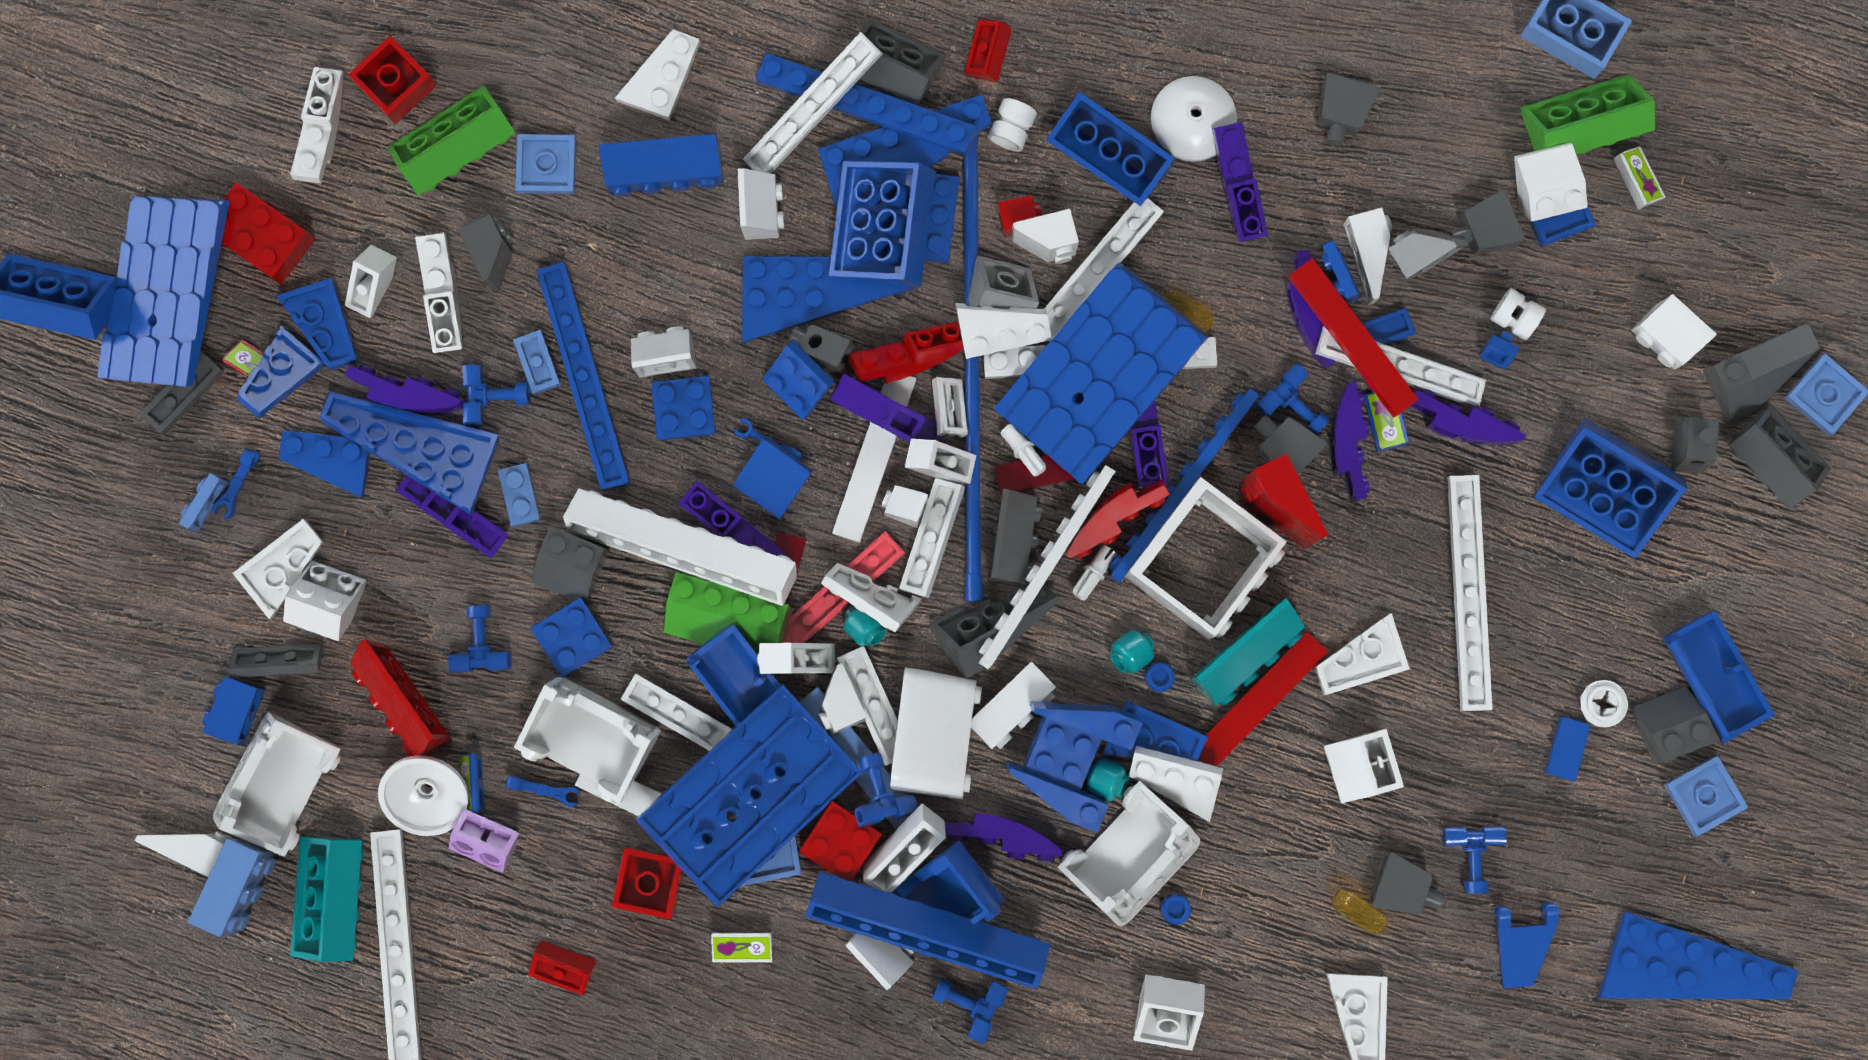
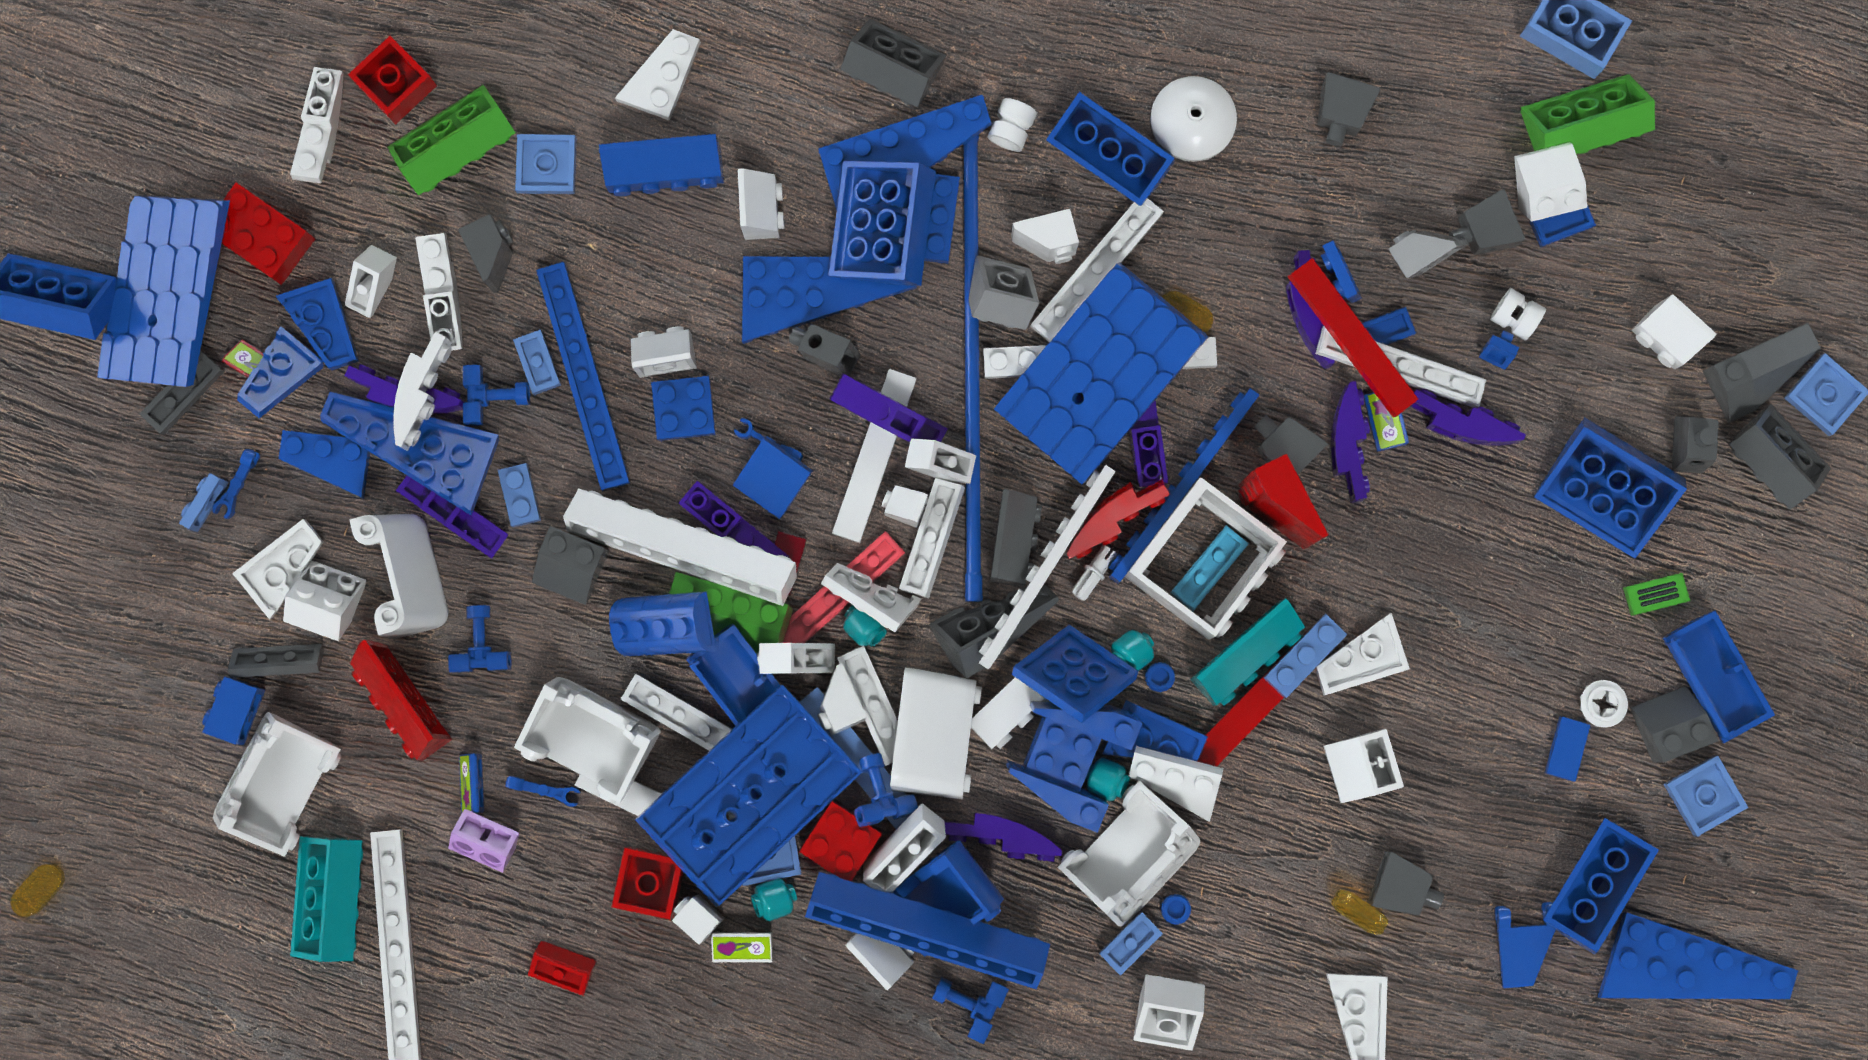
white slope [135,831,232,877] -> none
medium blue brick [187,837,276,937] -> none
white dish [378,756,469,836] -> none
blue plate [530,596,613,678] -> none
white tile [743,32,883,174] -> none
blue plate [755,53,978,156] -> none
blue plate [762,340,834,420] -> none
red slope [849,321,964,384] -> none
white tile [932,377,968,437] -> none
white wing [955,303,1052,359] -> none
red slope [964,19,1012,82] -> none
dark red tile [994,455,1076,495] -> none
red brick [997,195,1042,237] -> none
white axle [1001,424,1046,476] -> none
dark purple slope [1212,122,1268,242] -> none
blue bar [1255,363,1330,435] -> none
white slope [1344,208,1392,305] -> none
blue bar [1442,826,1506,894] -> none
white plate [1447,475,1492,711] -> none
slope [1613,146,1665,210] -> none
none -> clear yellow tile [11,864,65,917]
none -> white windscreen [349,514,449,639]
none -> white slope [394,332,452,451]
none -> blue container [609,591,720,656]
none -> white brick [672,894,724,945]
none -> teal head [751,878,797,921]
none -> blue plate [1012,625,1138,723]
none -> medium blue plate [1099,912,1163,976]
none -> medium azure tile [1170,525,1249,612]
none -> medium blue plate [1263,614,1347,698]
none -> blue slope [1543,818,1659,955]
none -> bright green tile [1623,573,1690,616]

